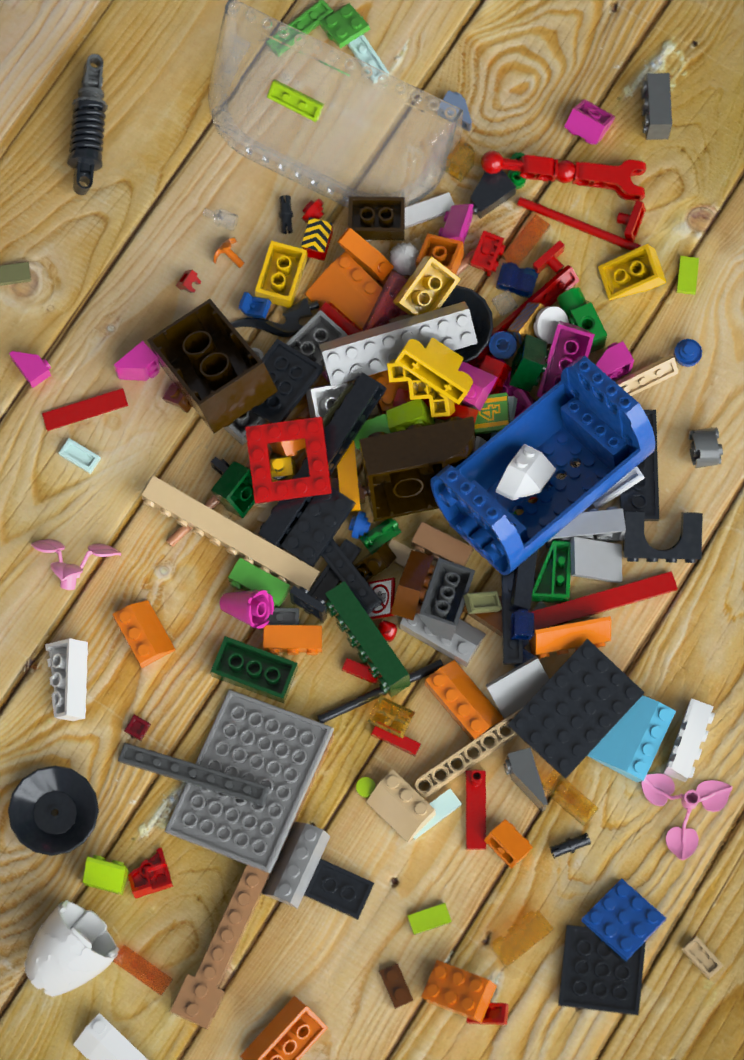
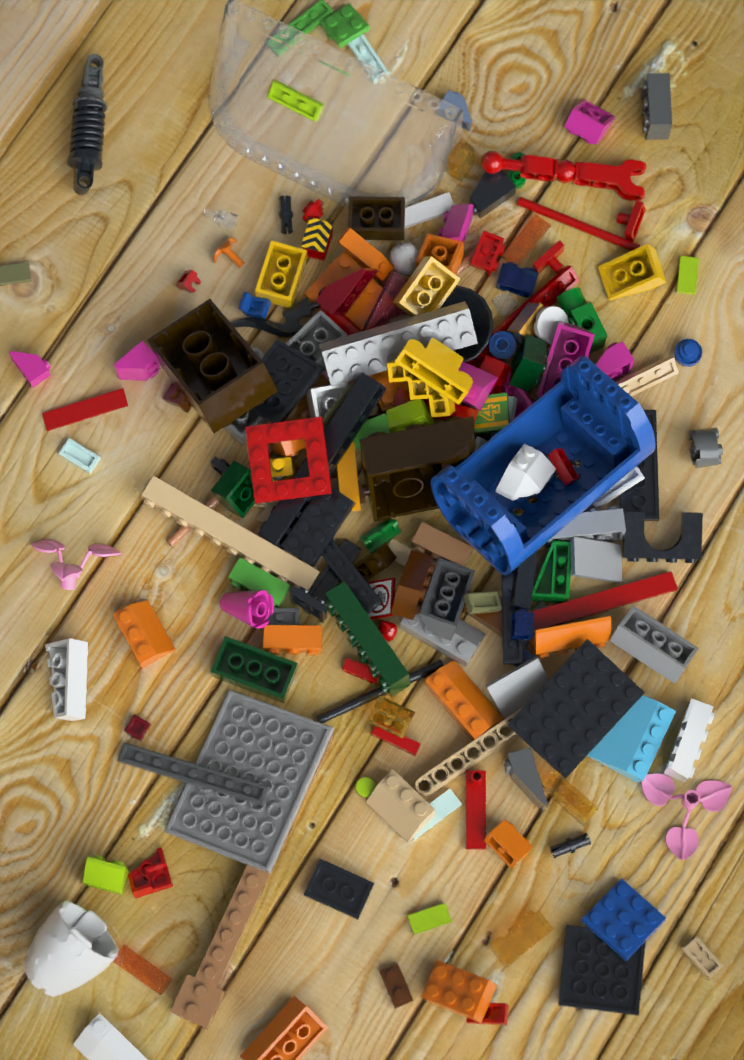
black dish [8,766,99,856] -> none
light grey slope [262,822,331,909] -> none
blue plate [349,511,371,539] -> none
none -> dark red slope [316,268,378,315]
none -> red piece [547,448,580,486]
none -> light grey brick [610,605,699,684]

